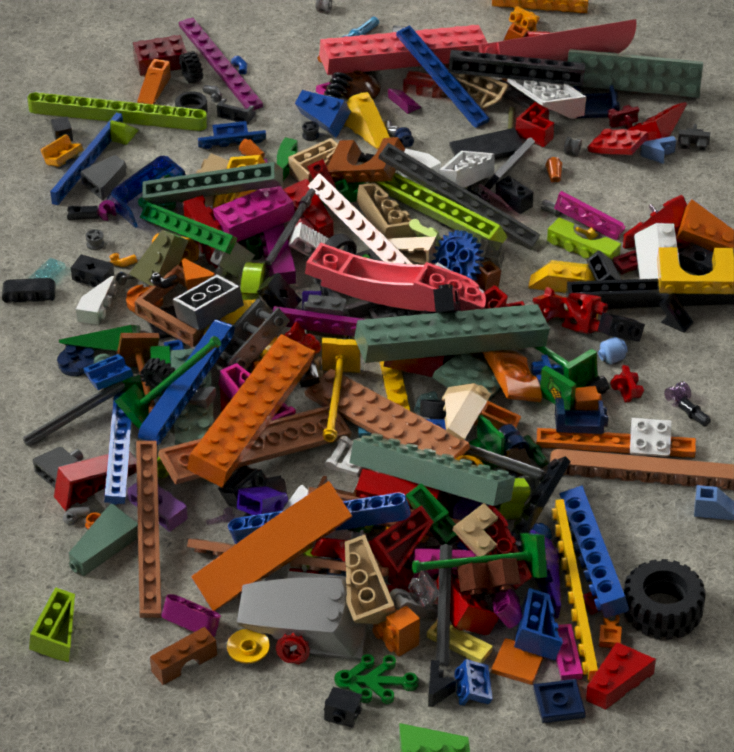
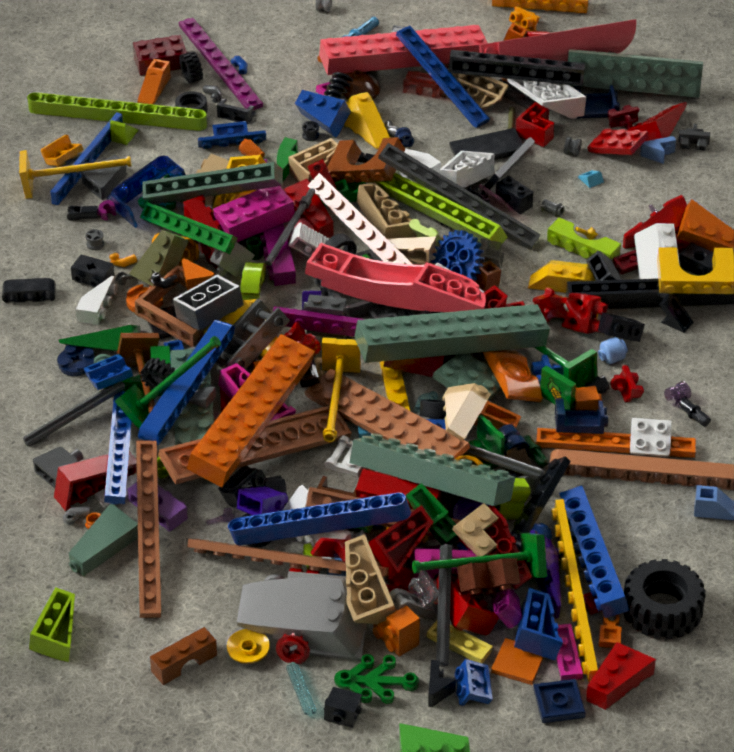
clear light blue plate [29,257,66,279] -> none
black brick [51,117,73,141] -> none
magenta beam [161,594,221,637] -> none
orange slope [191,481,353,611] -> none
black brick [256,273,302,310] -> none
magenta slope [388,88,421,114] -> none
black brick [433,284,461,313] -> none
orange cone [545,157,562,182] -> none
dark pink fence [554,191,626,240] -> none
none -> yellow tile [19,150,132,199]
none -> clear light blue axle [286,662,317,716]
none -> medium azure slope [578,170,604,188]

